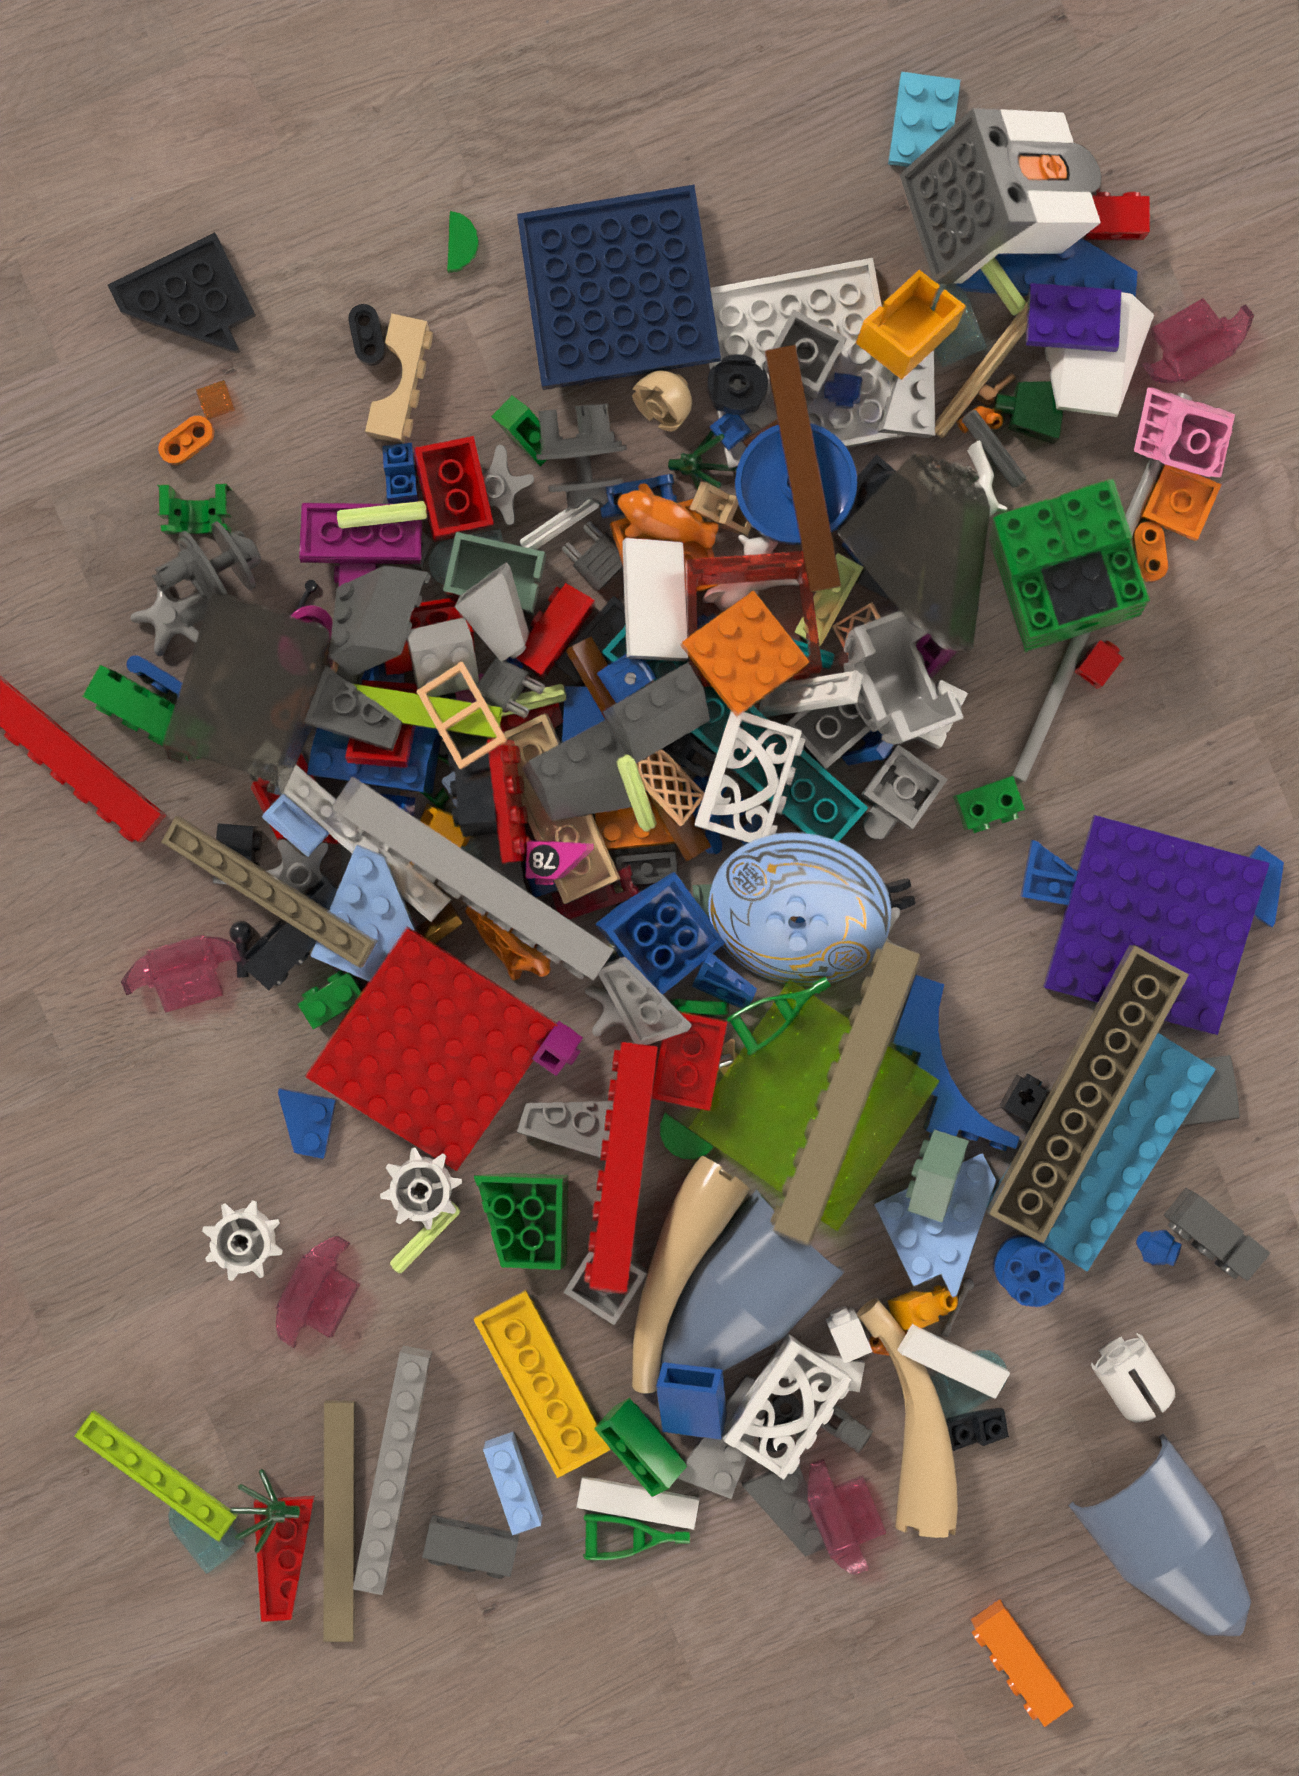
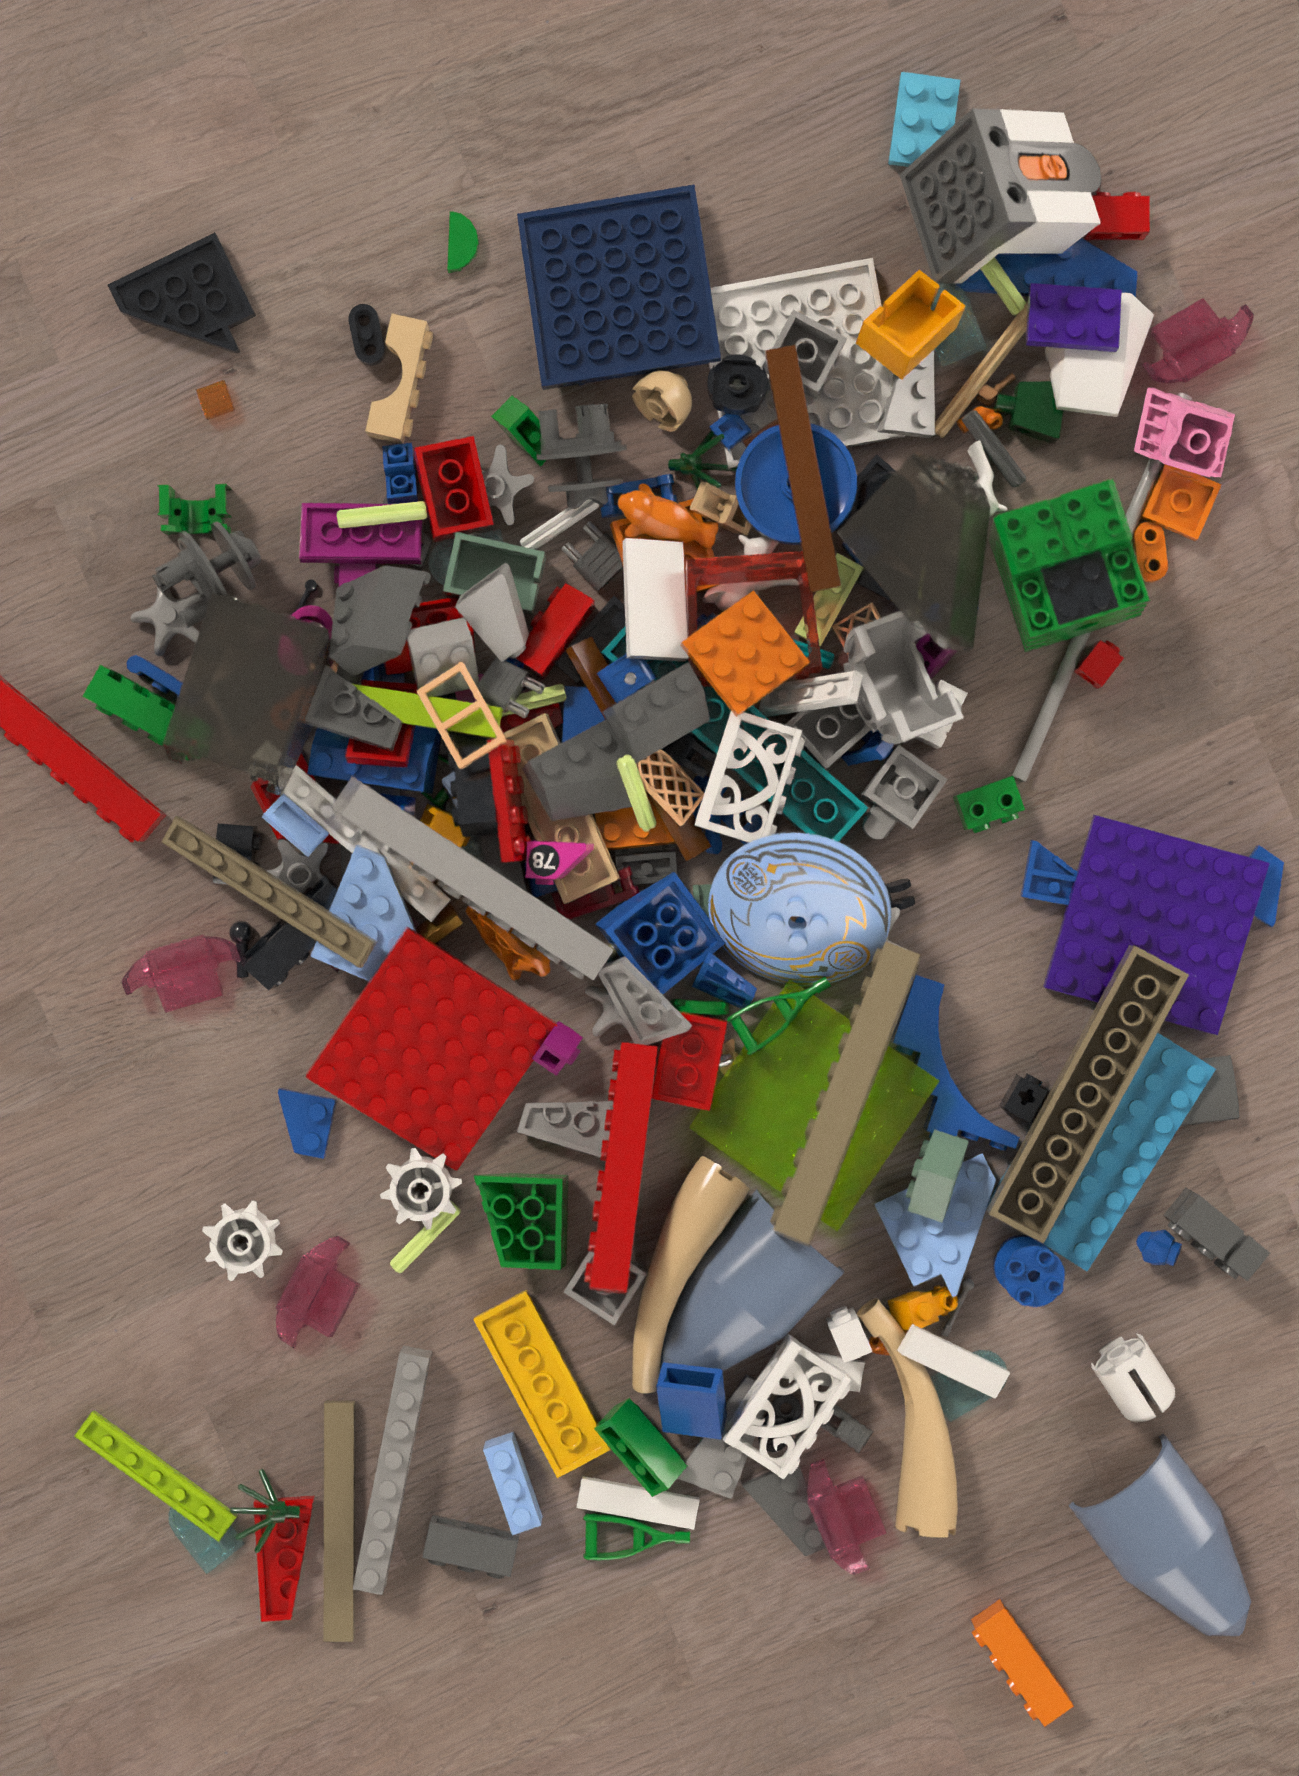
orange plate [158,416,215,466] -> none
green brick [297,970,364,1030] -> none
green tile [660,1112,714,1159] -> none
clear blue plate [824,372,863,409] -> none
black slope [945,1408,1009,1451] -> none

